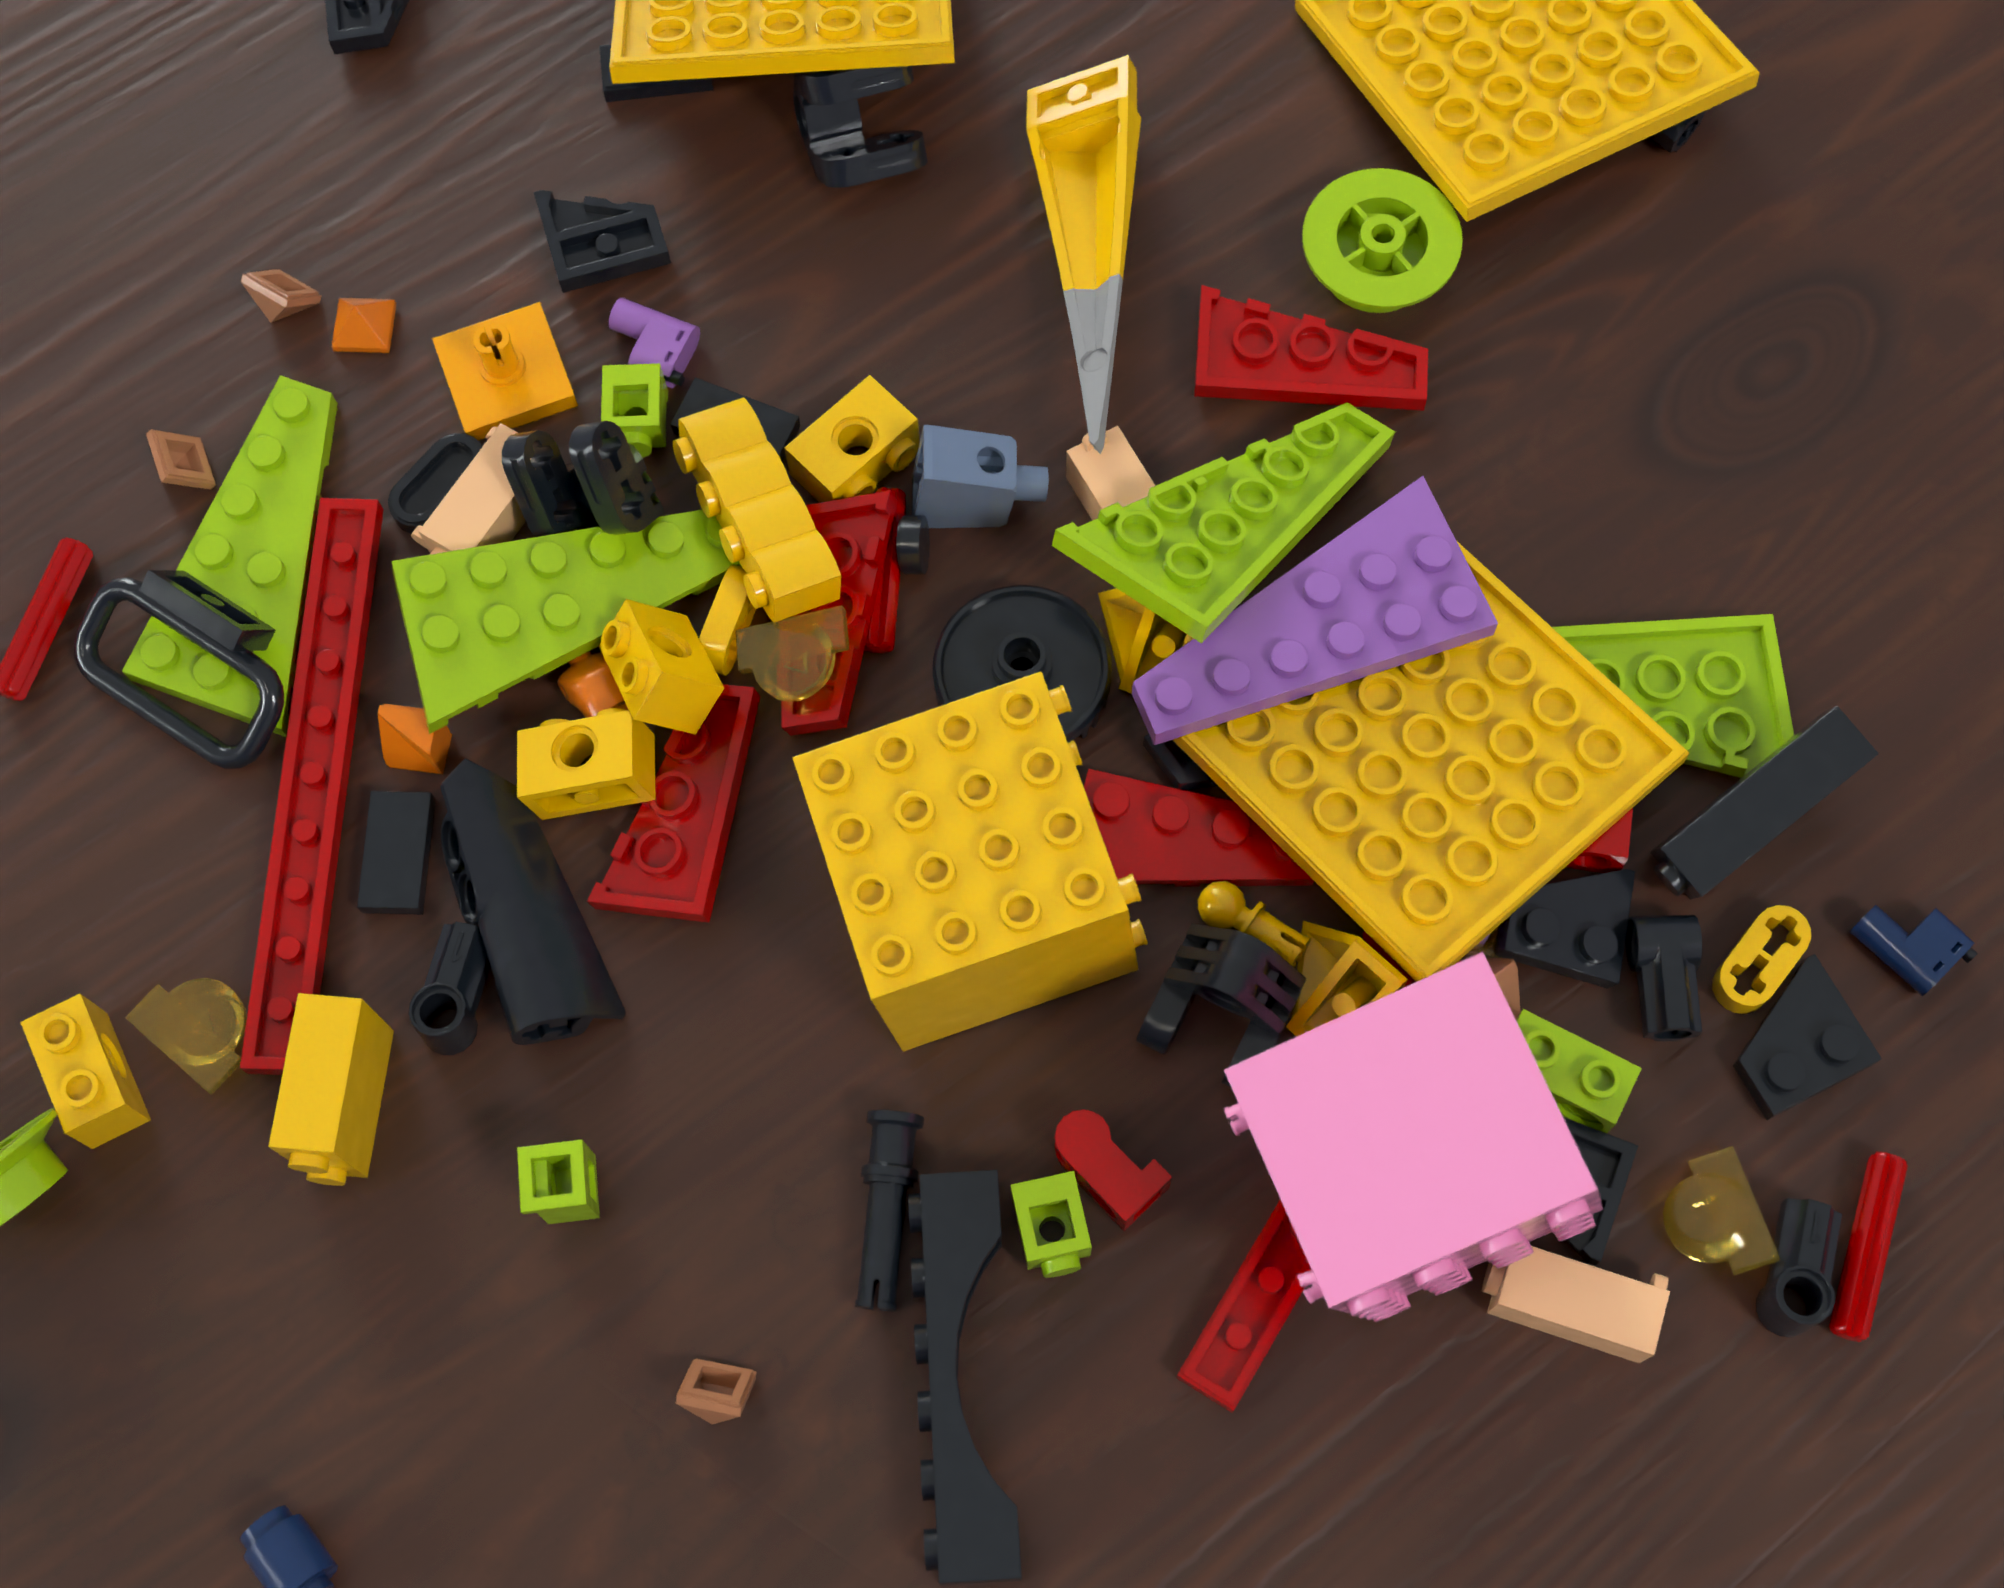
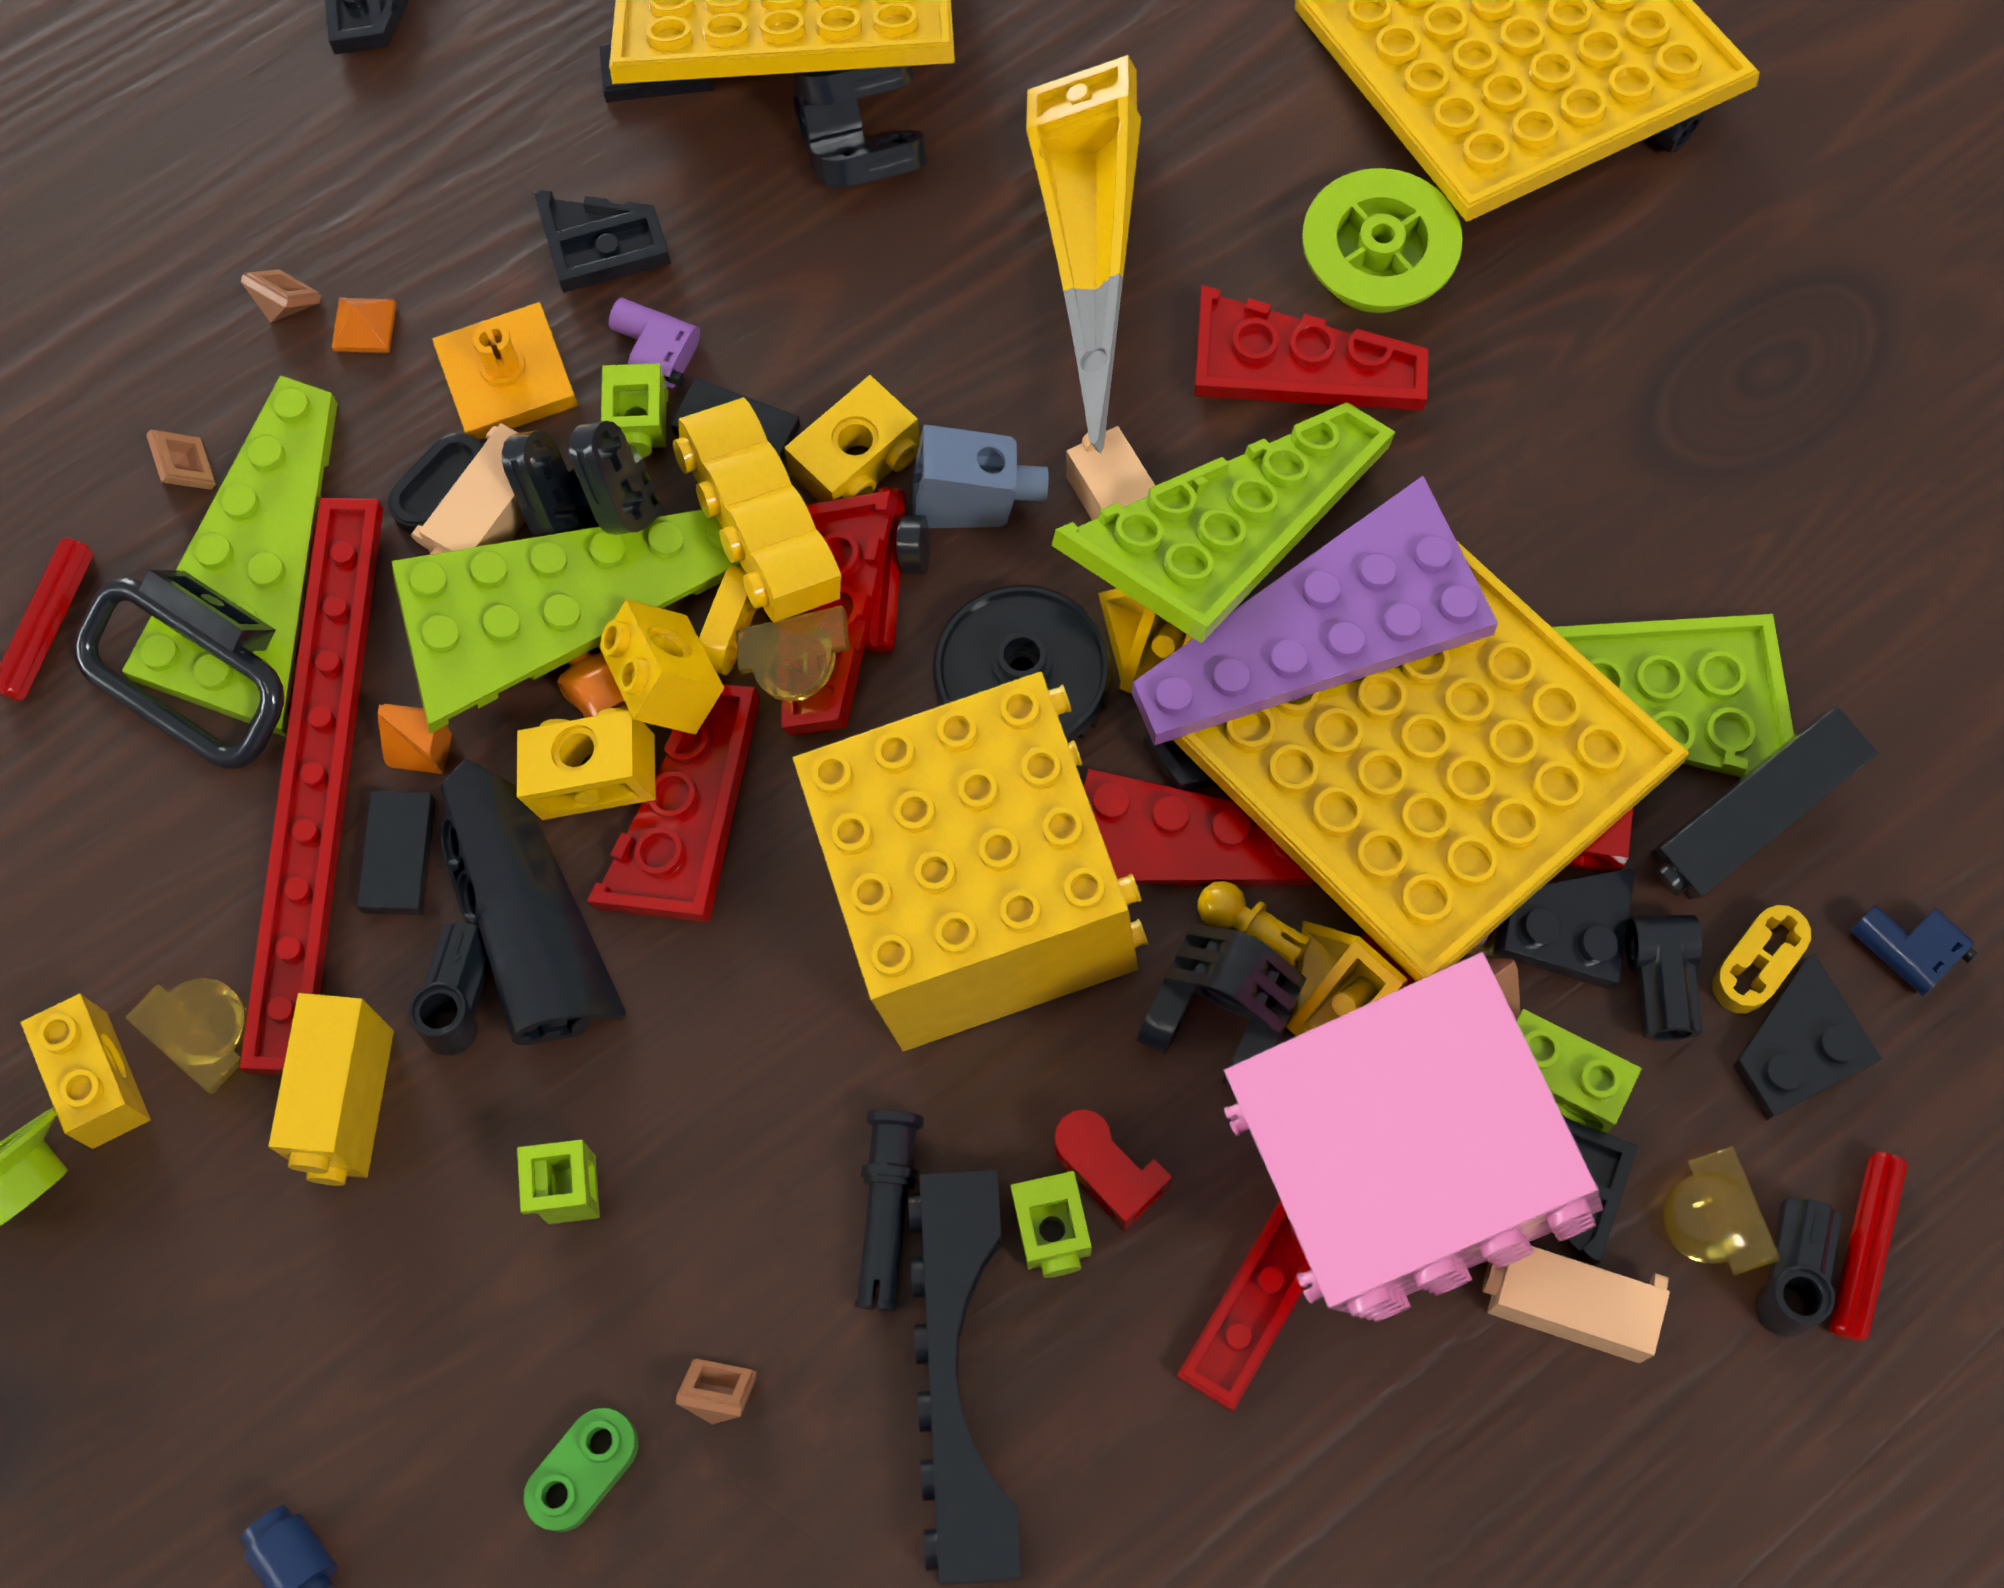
none -> bright green plate [524,1408,638,1532]

